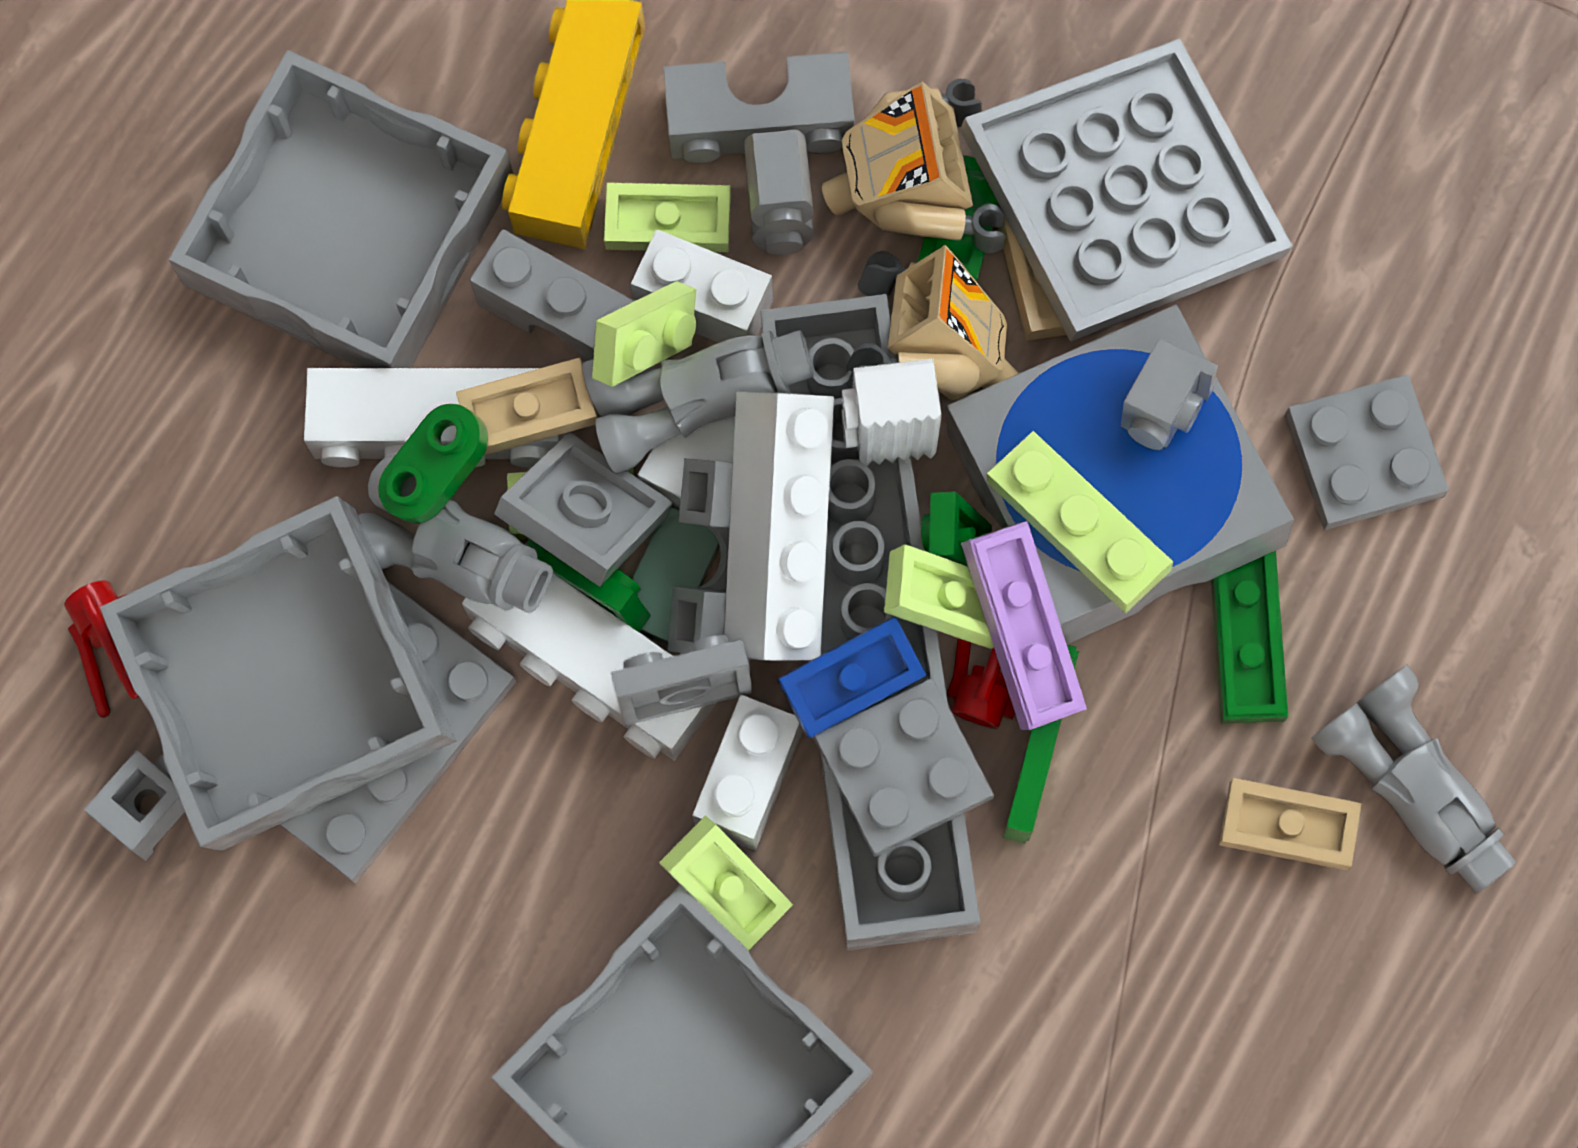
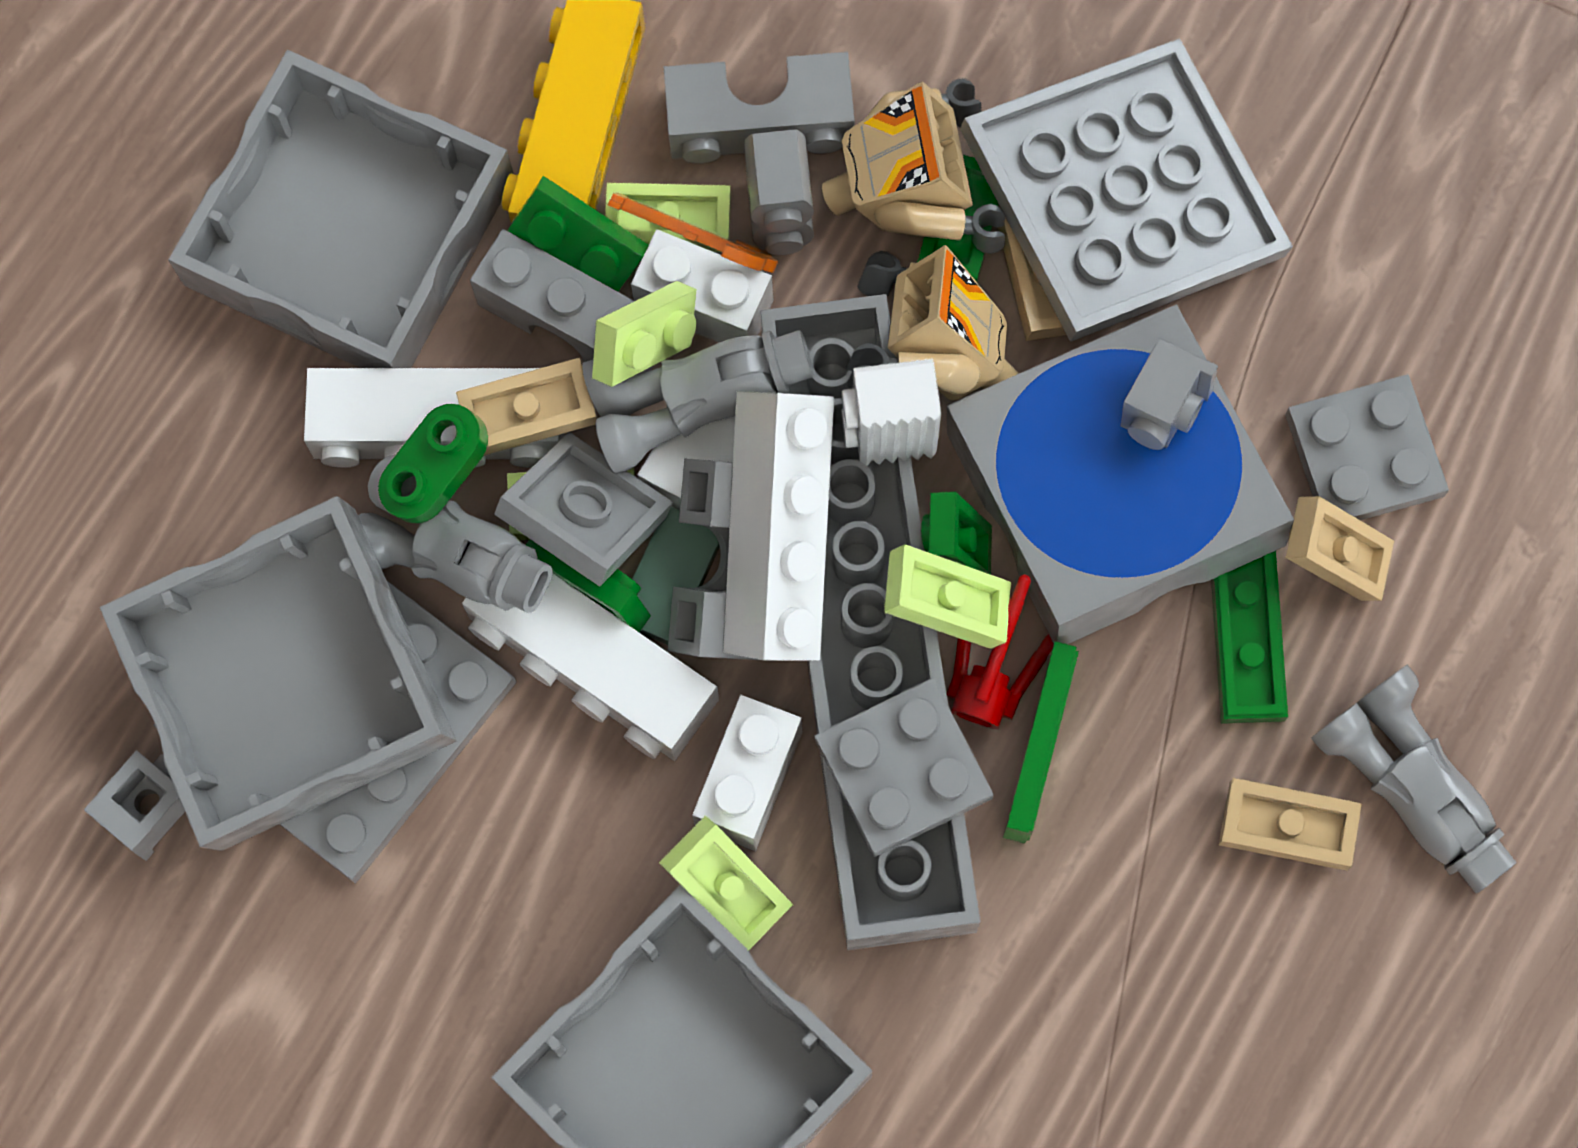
red plant [64,580,139,718] -> none
light grey plate [610,635,752,726] -> none
blue plate [776,617,926,738] -> none
lavender tile [961,521,1087,730] -> none
yellowish green plate [987,431,1173,614] -> none
none -> green plate [507,176,649,292]
none -> orange piece [608,192,779,273]
none -> tan plate [1286,496,1394,601]

